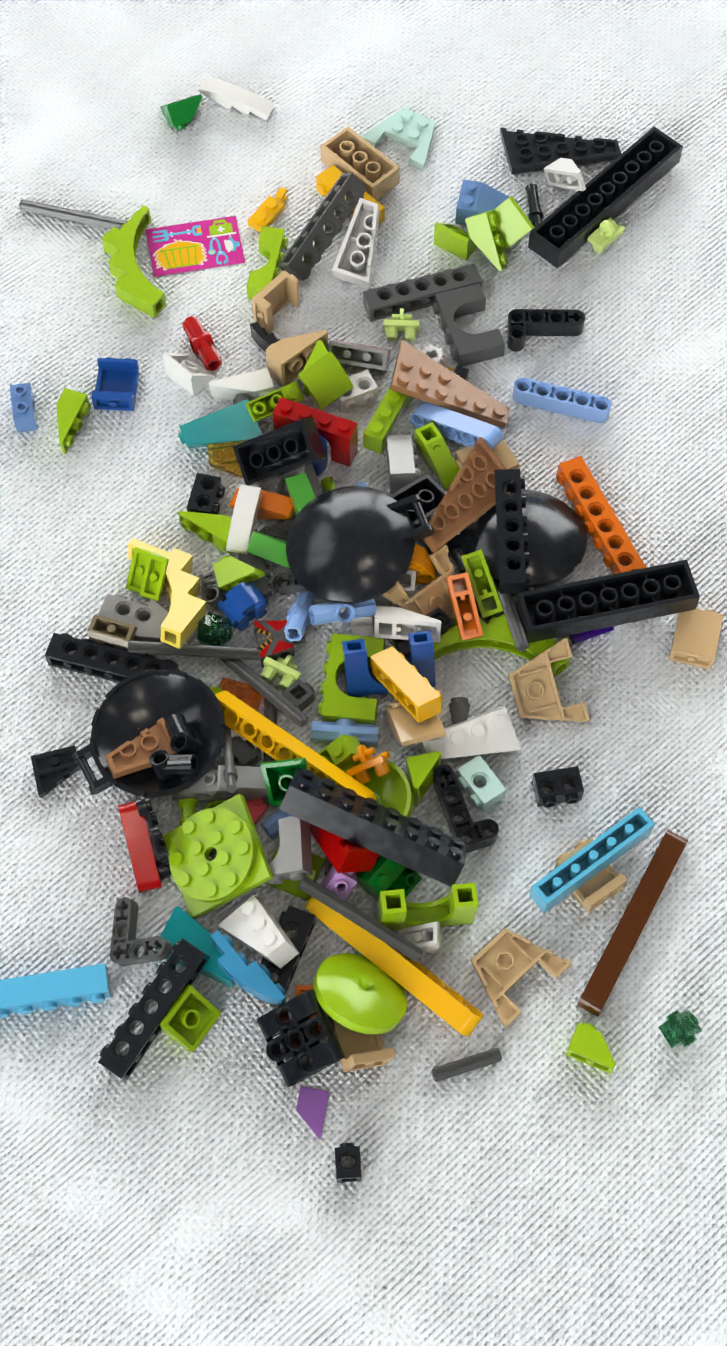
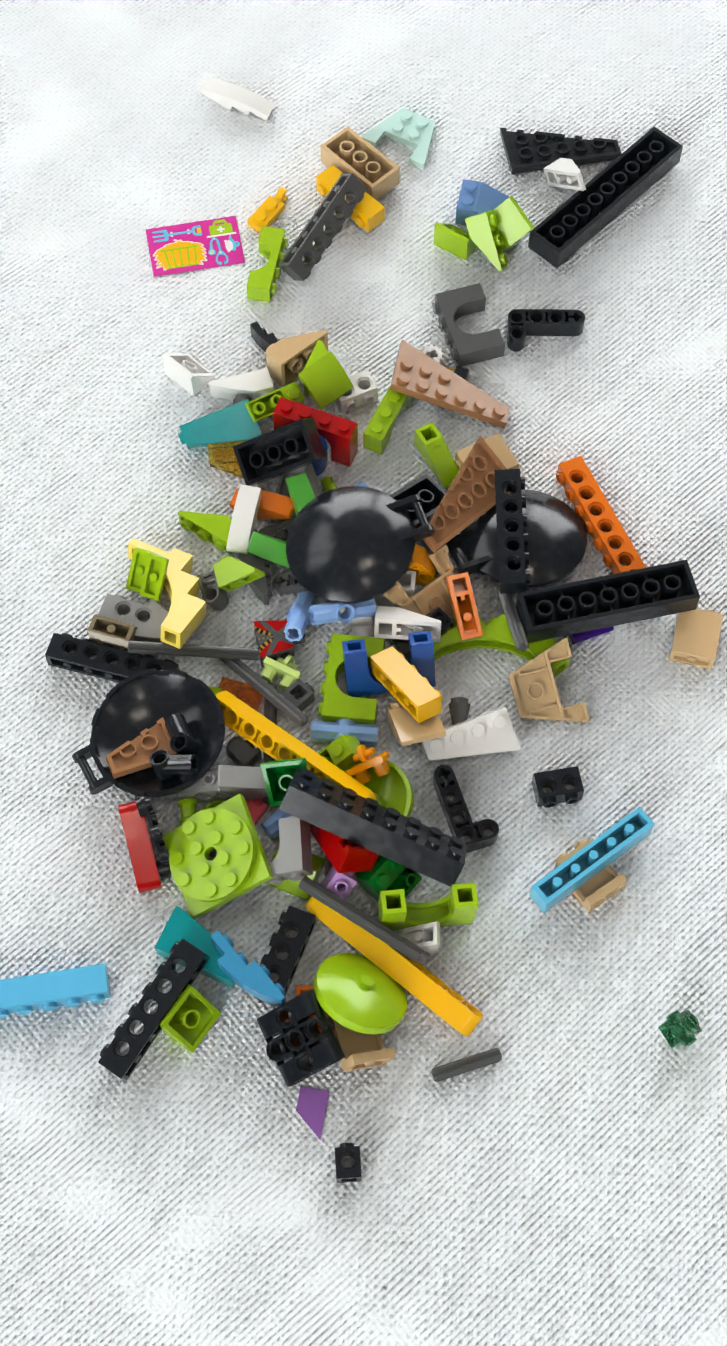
medium blue brick [10,383,38,433] -> none
axle [19,199,128,230] -> none
black wing [31,745,80,798] -> none
lime slope [56,388,91,454] -> none
blue panel [91,357,140,411] -> none
lime arch [102,205,166,318] -> none
dark grey beam [110,897,172,966] -> none
green slope [160,94,202,130] -> none
red piece [182,316,222,371] -> none
black brick [186,473,225,515] -> none
clear green brick [197,612,233,646] -> none
blue brick [218,581,268,631] -> none
white wedge [218,895,299,969] -> none
dark grey bar [223,725,238,793] -> none
tan panel [252,270,300,334] -> none
light grey brick [328,340,391,370] -> none
white wedge [332,198,380,289] -> none
dark grey brick [363,263,482,322] -> none
yellowish green hips [384,308,419,341] -> none
wedge [387,434,419,495] -> none
lime slope [406,751,442,806] -> none
light blue beam [410,402,504,450] -> none
light aqua brick [456,755,507,812] -> none
lime slope [461,549,503,619] -> none
tan wing [471,928,572,1028] -> none
light blue beam [512,378,611,423] -> none
black pin [525,183,544,230] -> none
lime slope [565,1023,616,1075] -> none
reddish brown beam [577,829,688,1017] -> none
yellowish green hips [587,217,625,254] -> none

